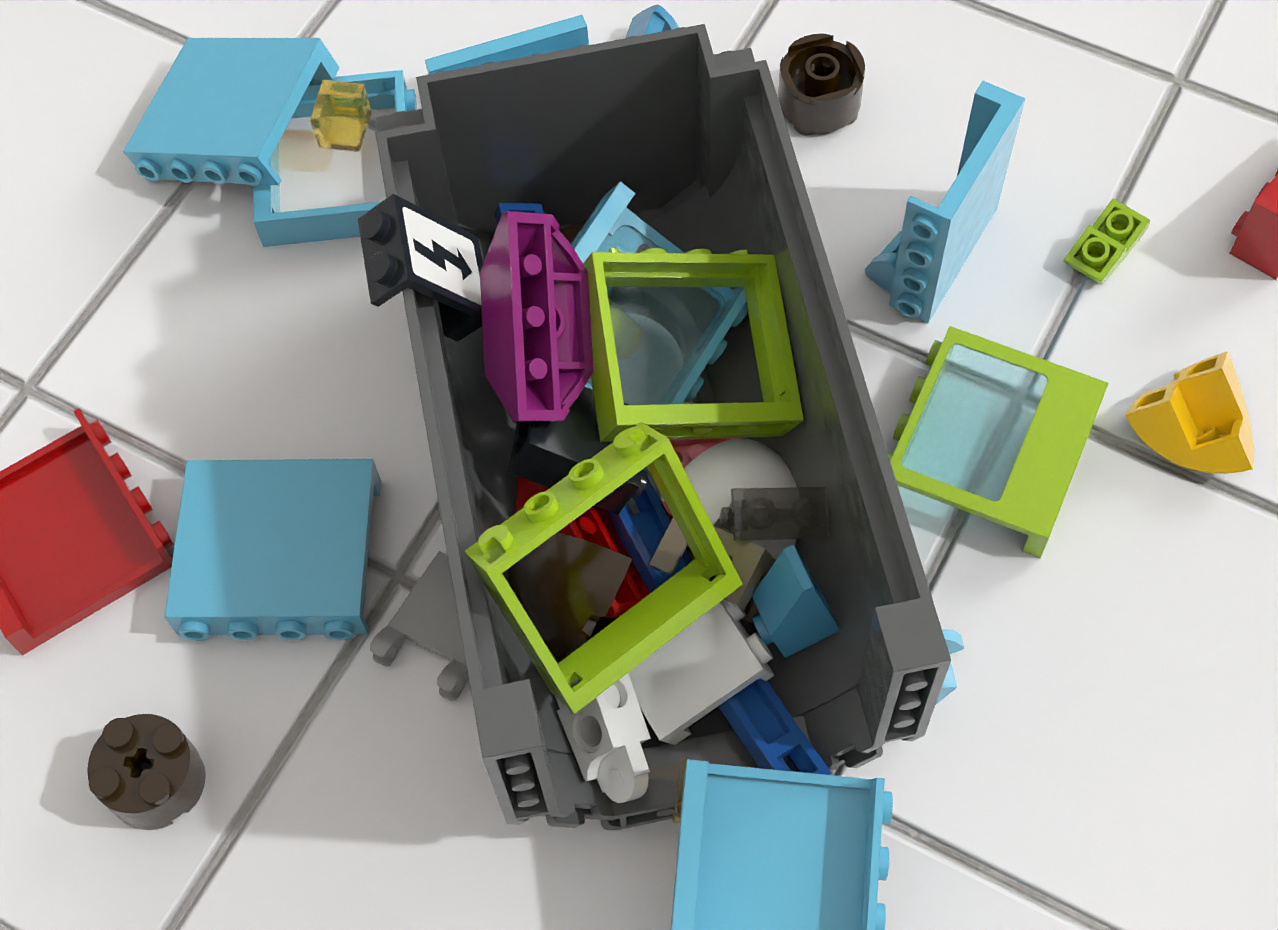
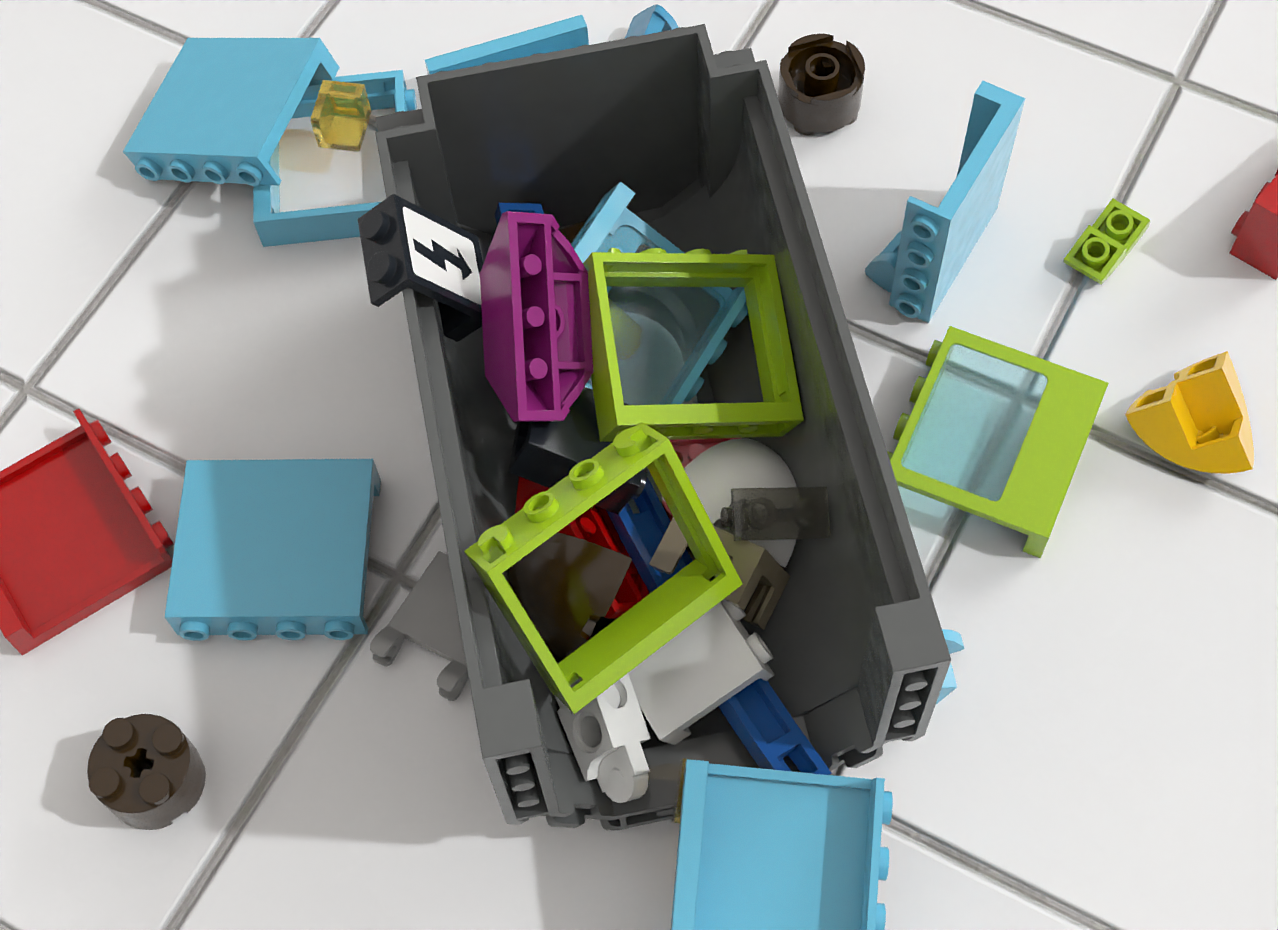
dark azure slope [752,545,840,658] -> none

